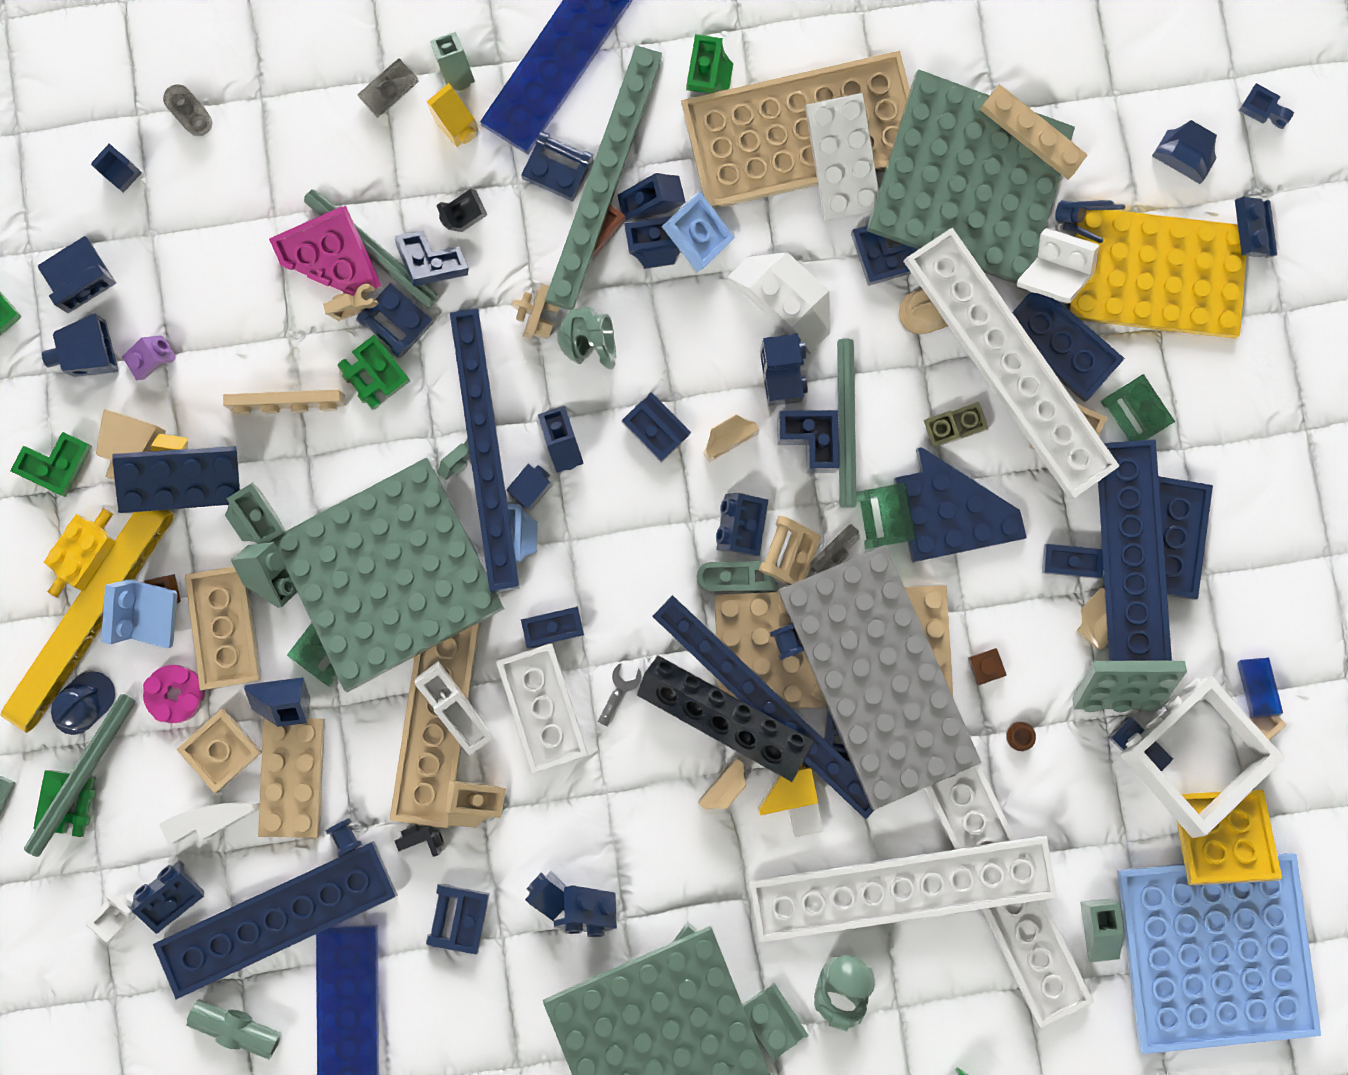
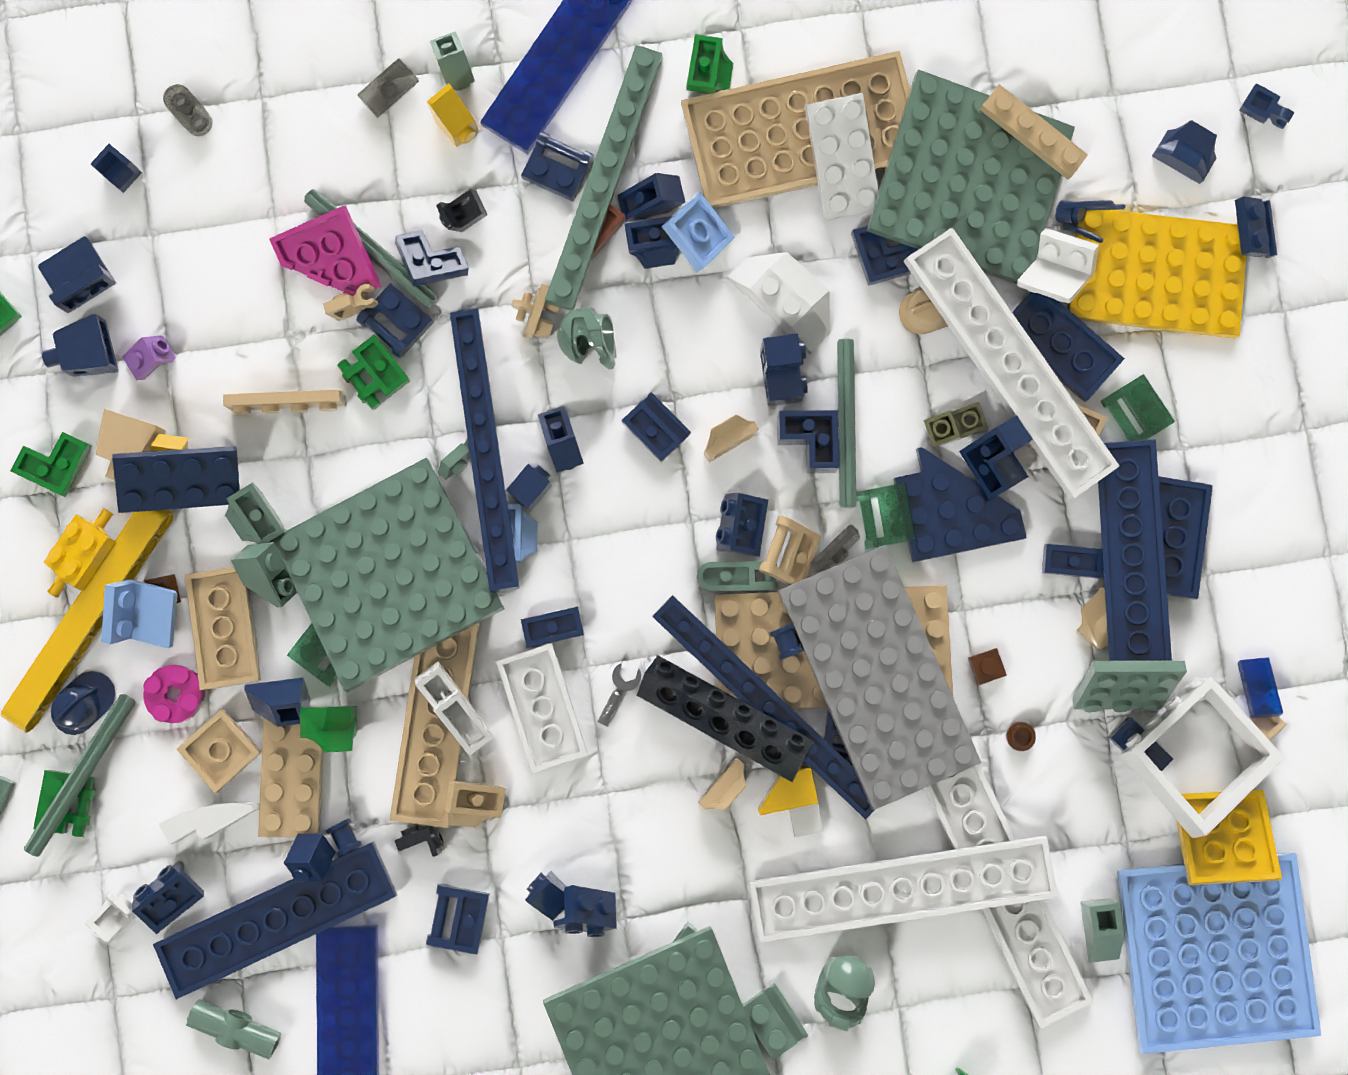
none -> dark blue brick [284,833,336,883]
none -> green slope [300,706,358,753]
none -> dark blue brick [959,415,1033,500]

